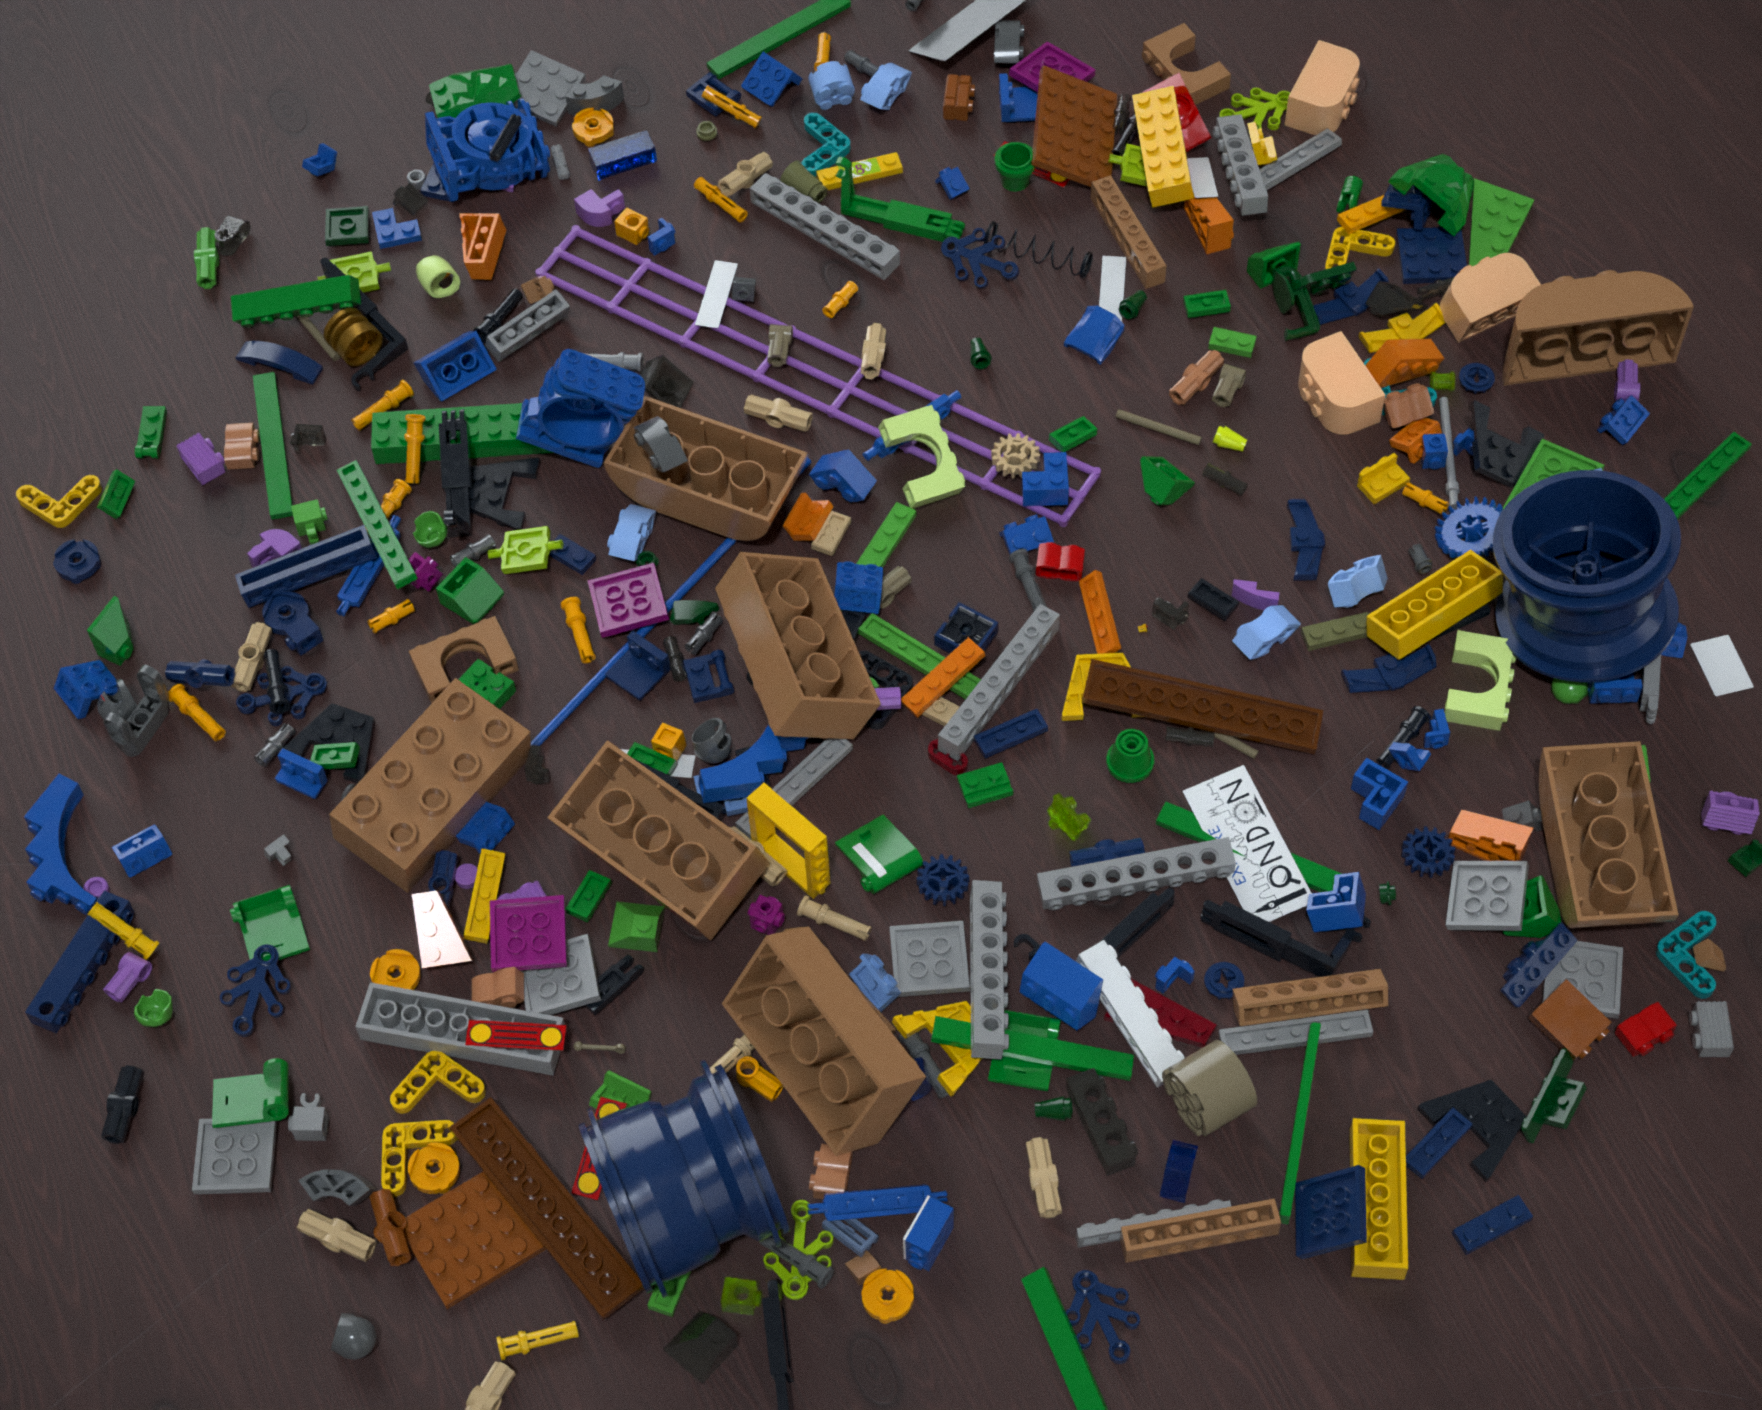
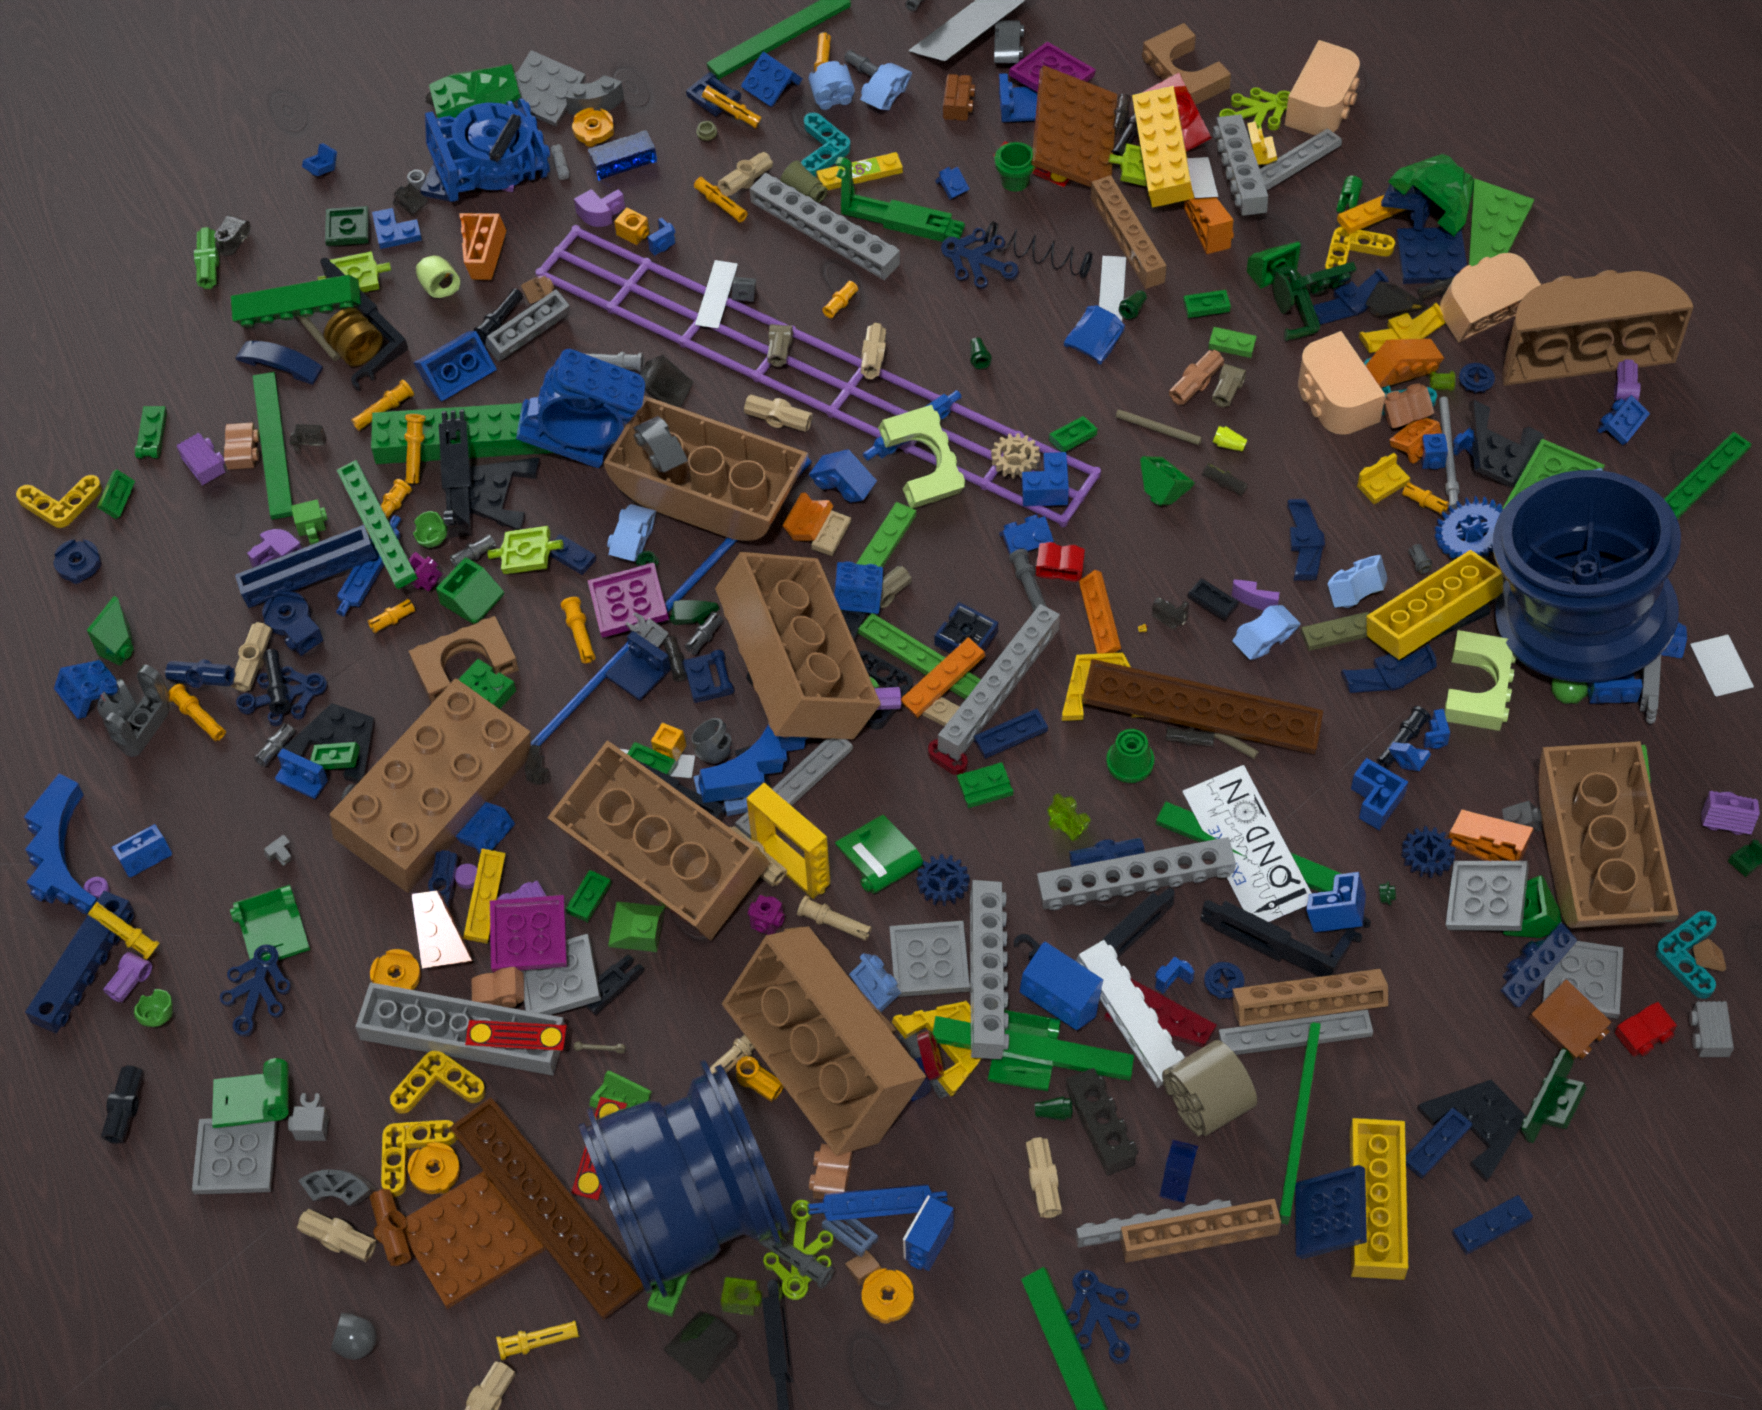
none -> light grey plate [626,612,669,647]
none -> dark red beam [917,1030,944,1080]

